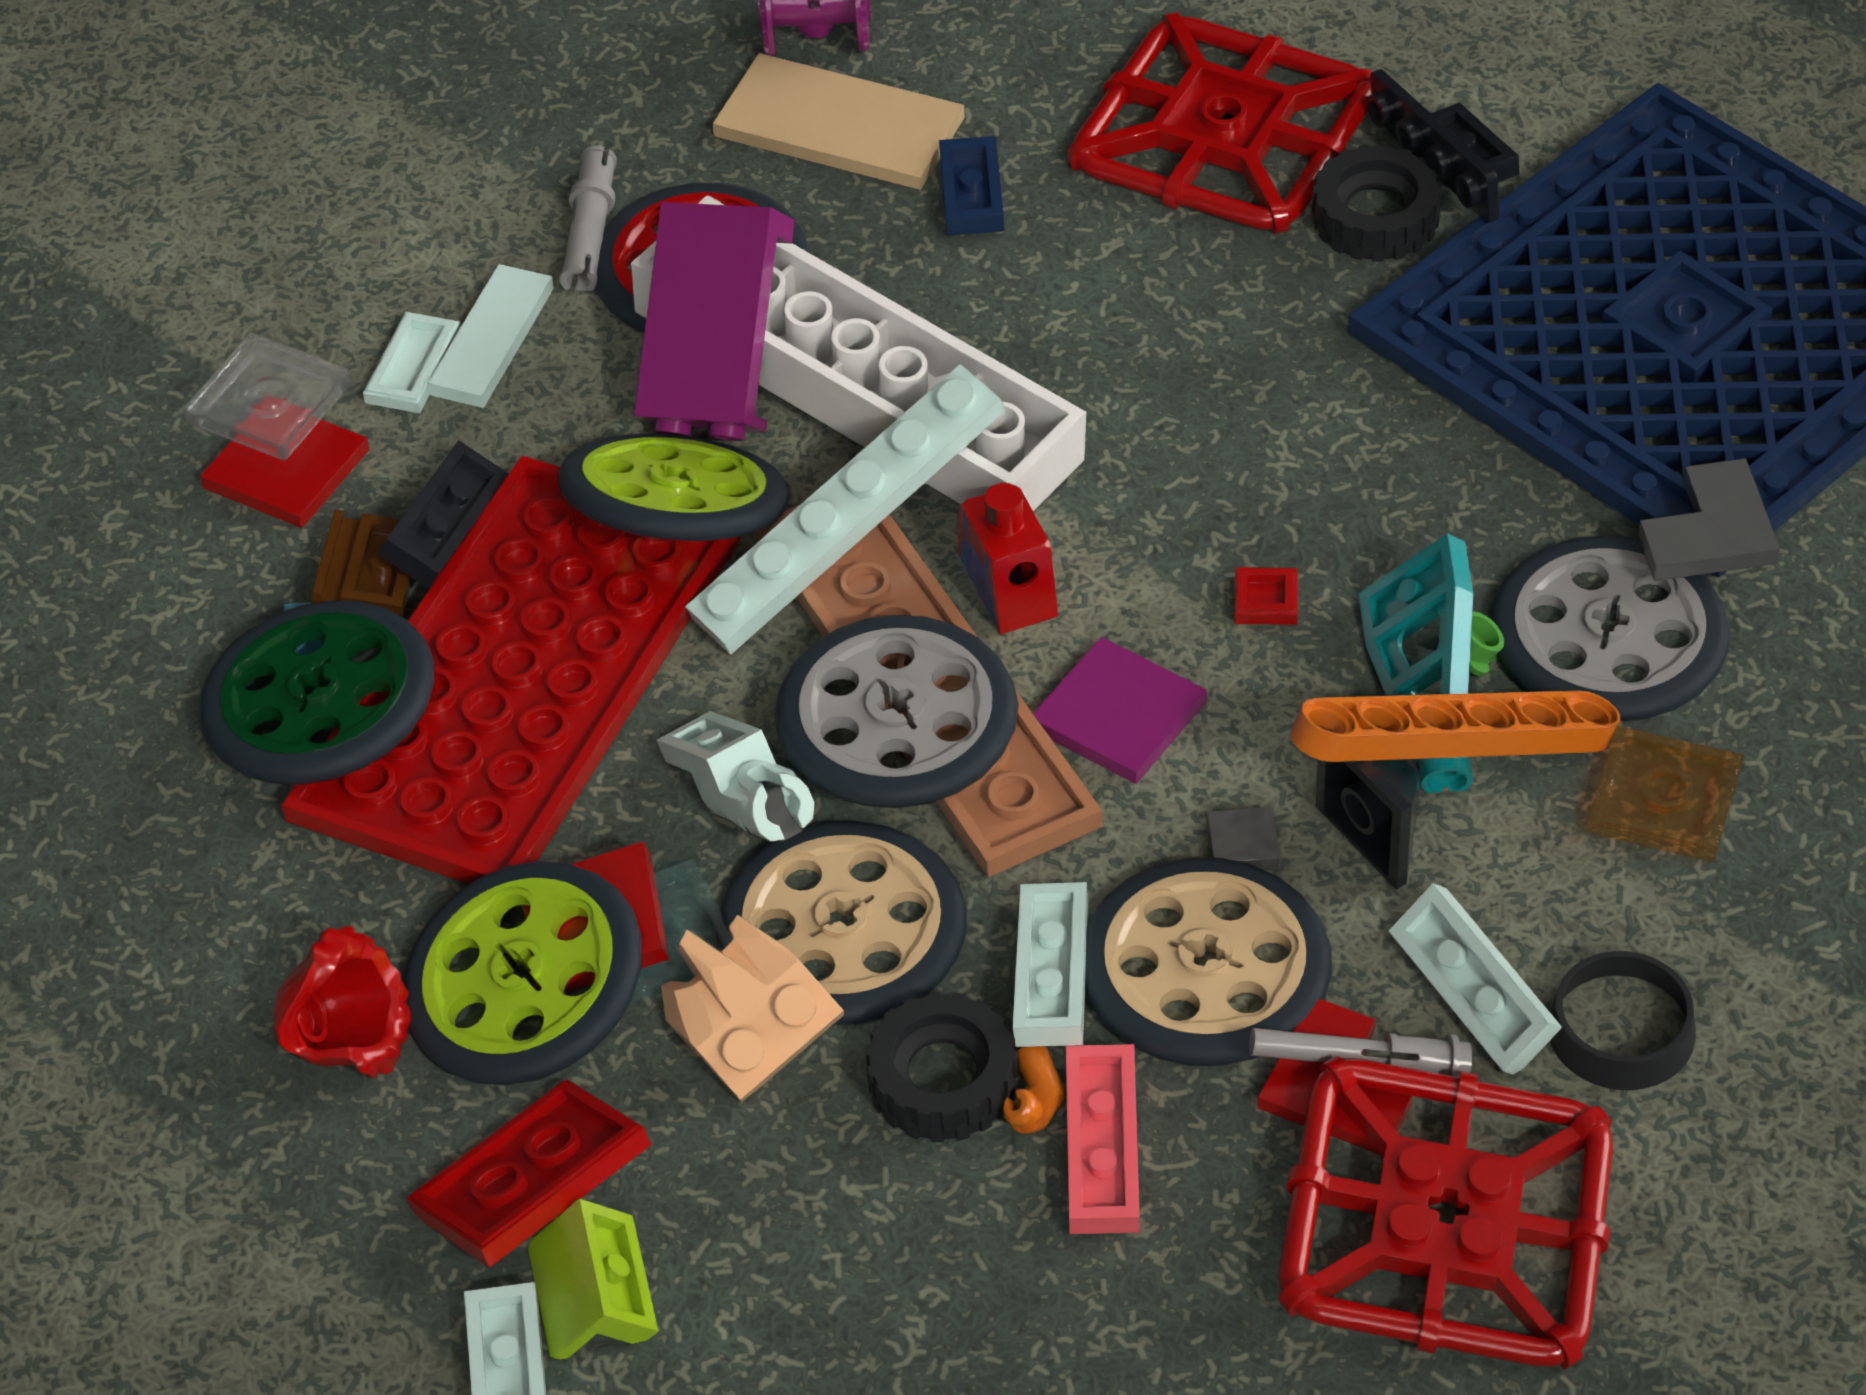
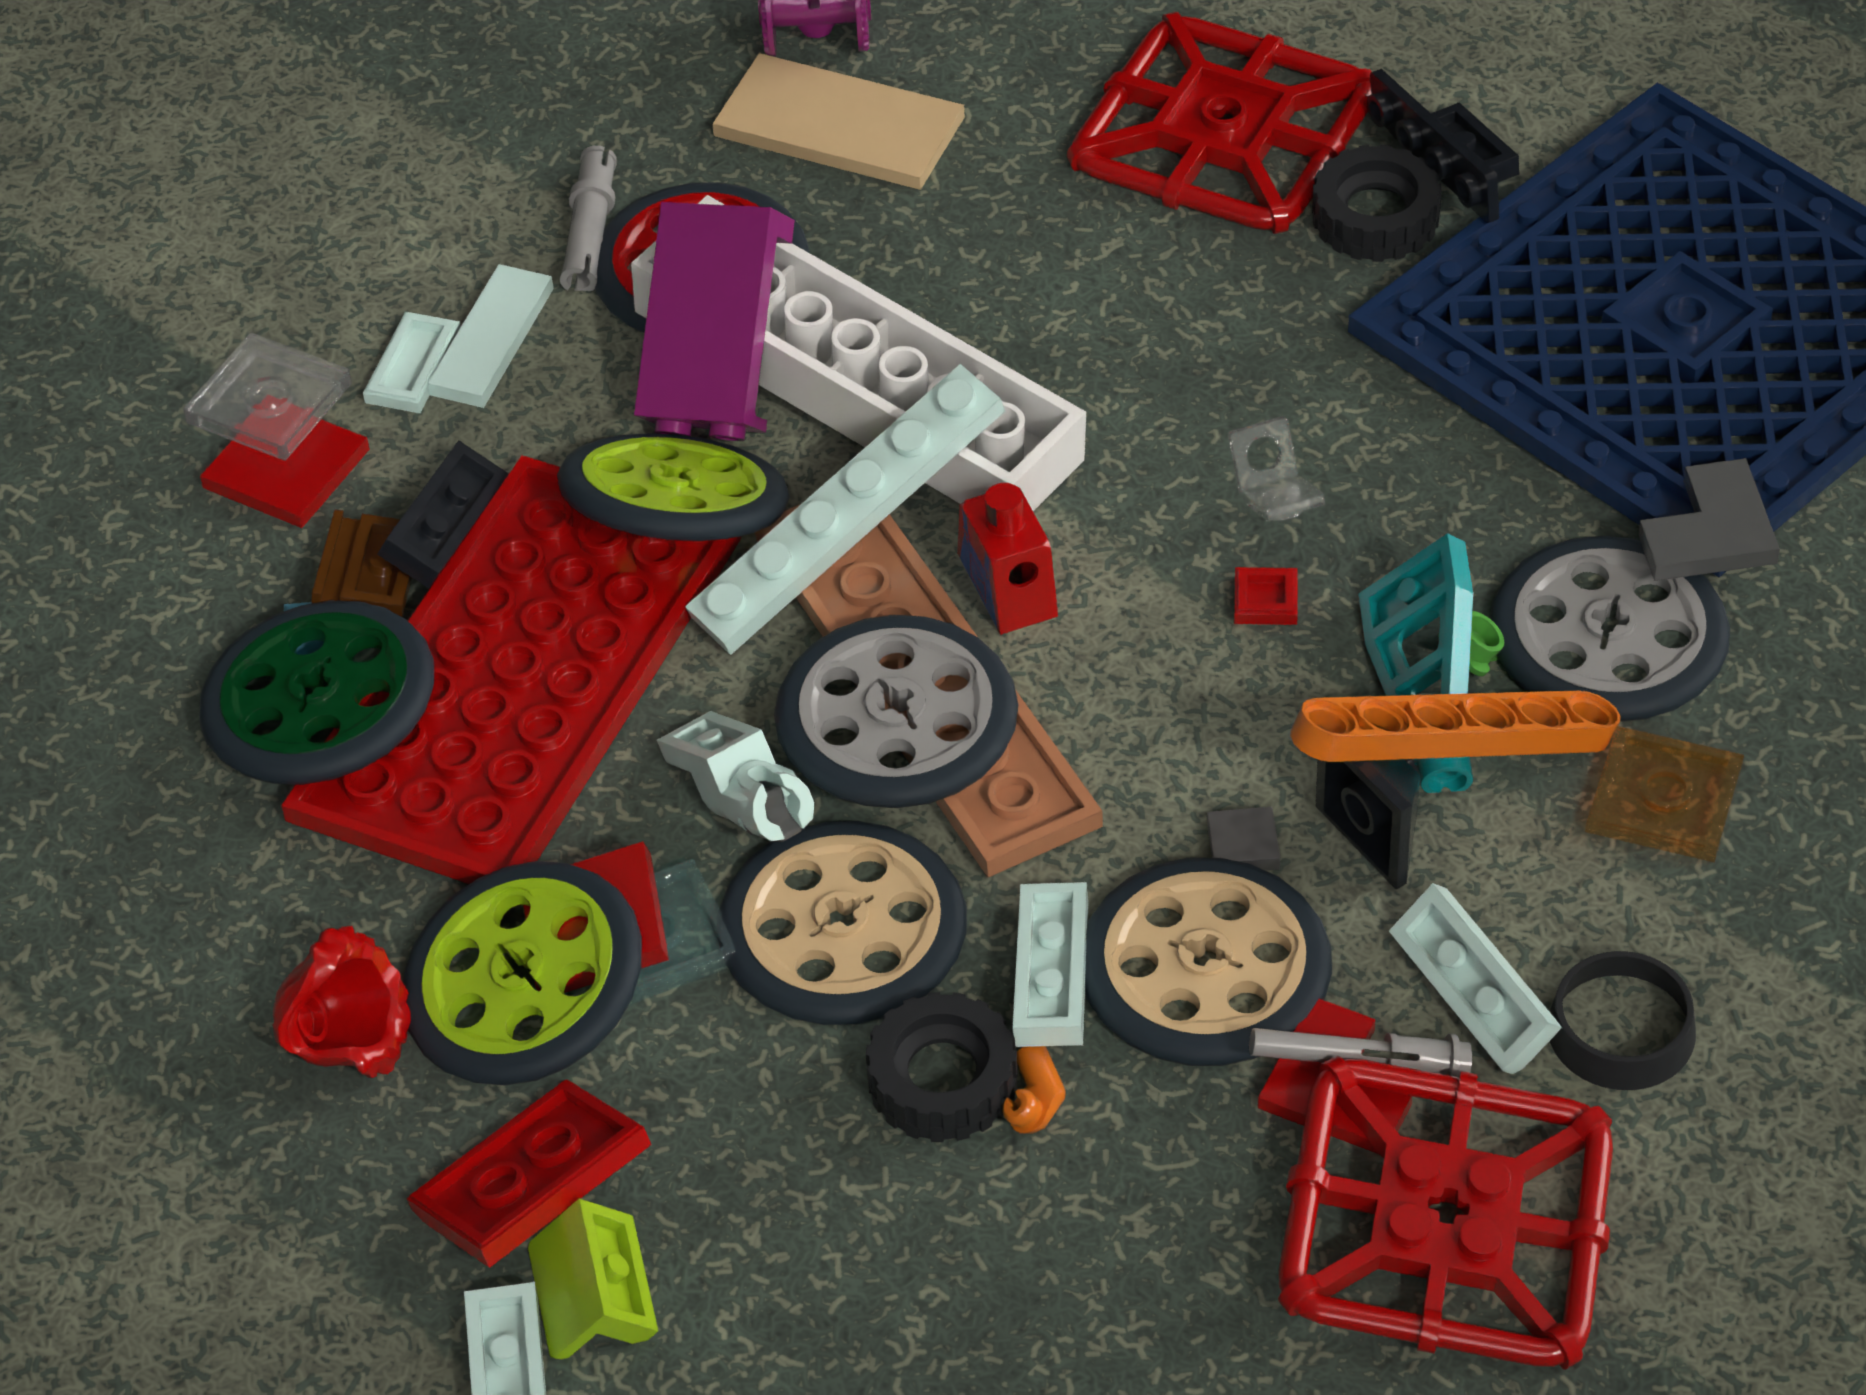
light nougat plate [661,915,844,1102] -> none
dark blue plate [939,136,1004,235] -> none
magenta tile [1033,637,1207,784] -> none
coral plate [1066,1044,1140,1234] -> none
none -> clear bracket [1228,416,1325,521]

